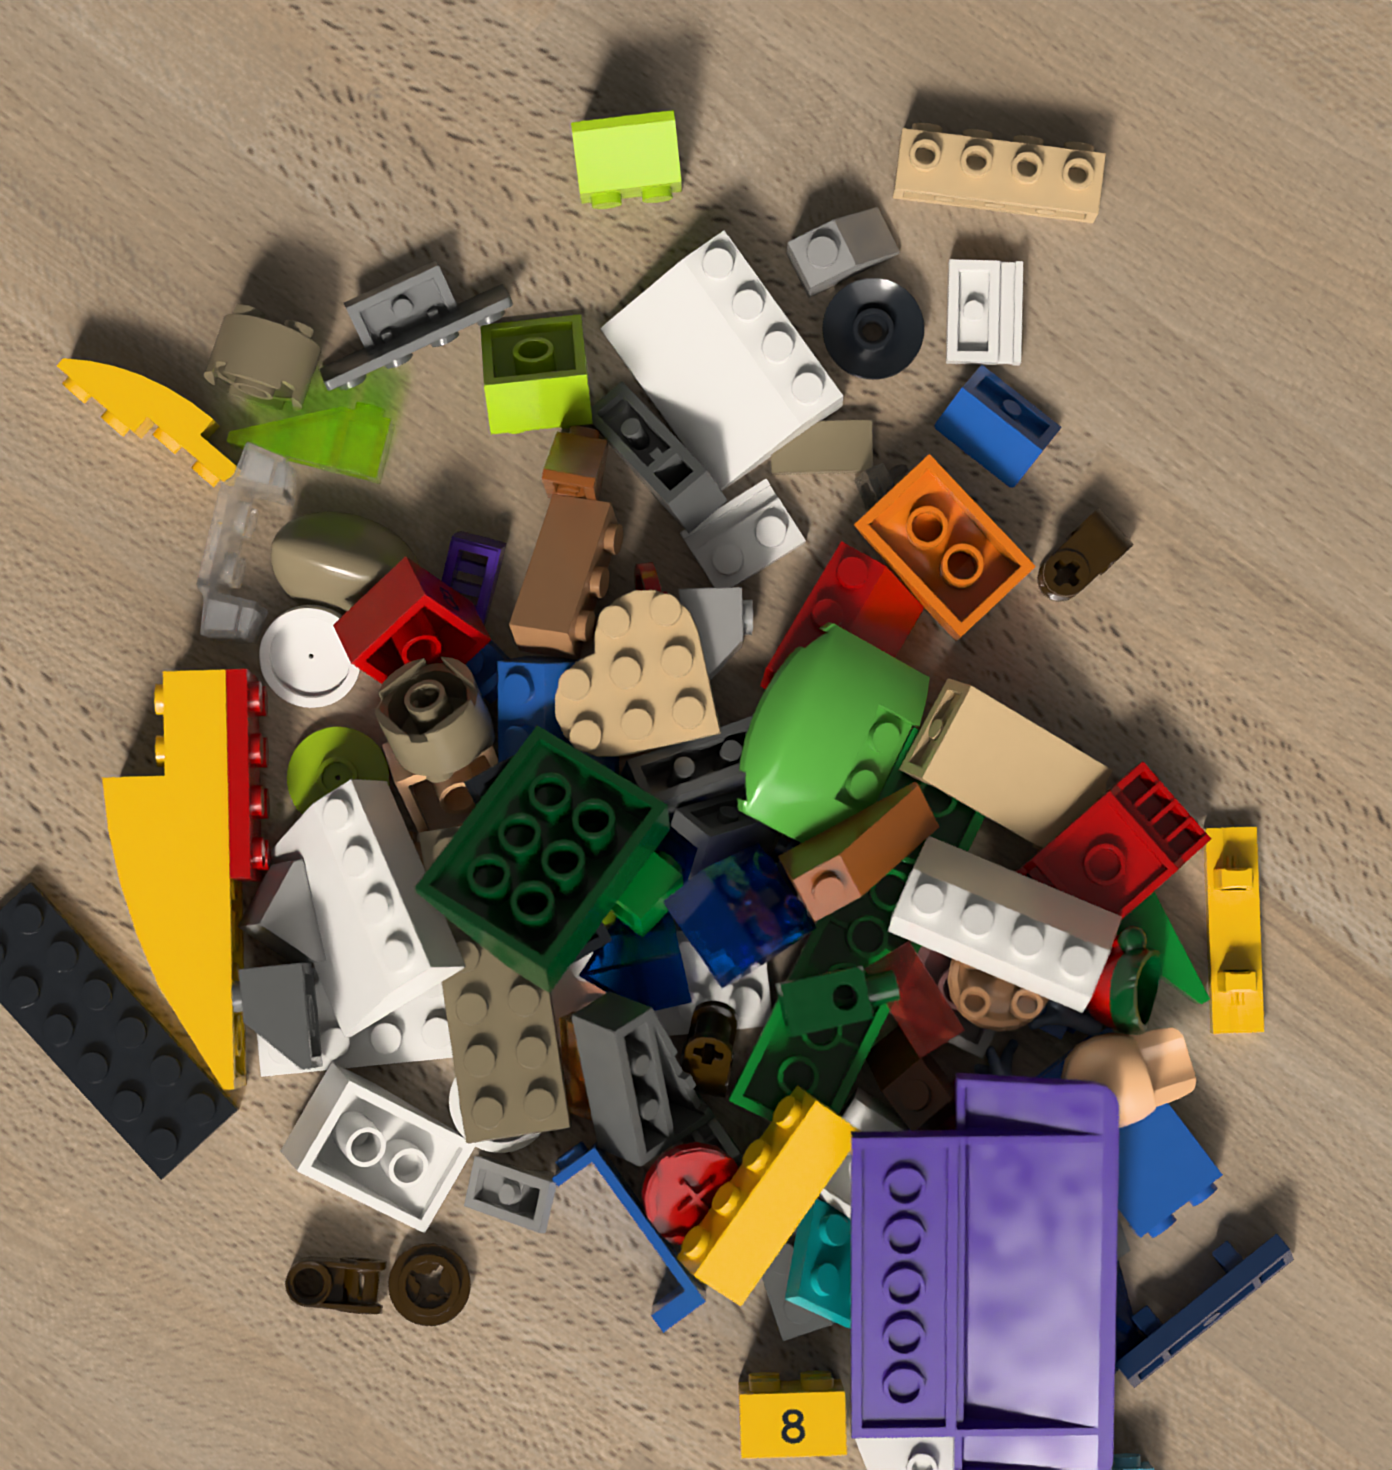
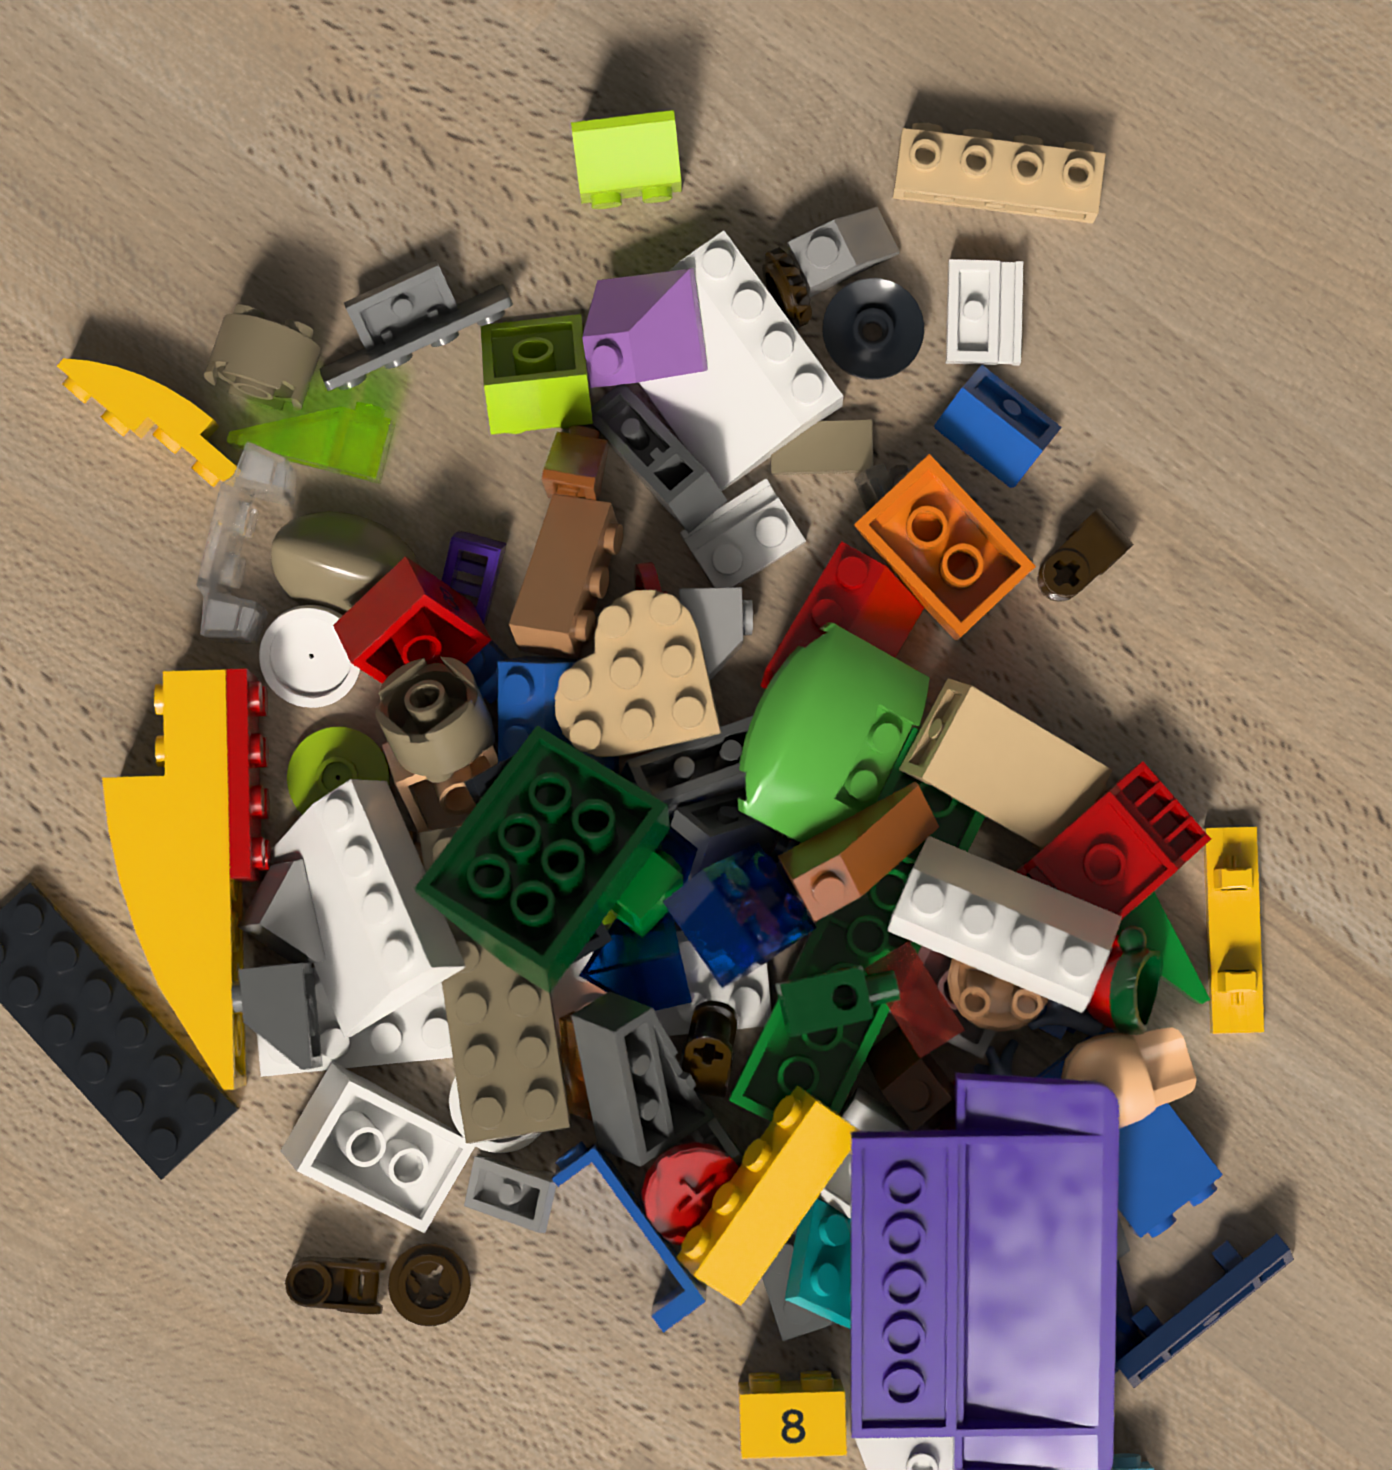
none -> medium lavender slope [582,268,708,388]
none -> dark brown gear [762,247,812,328]

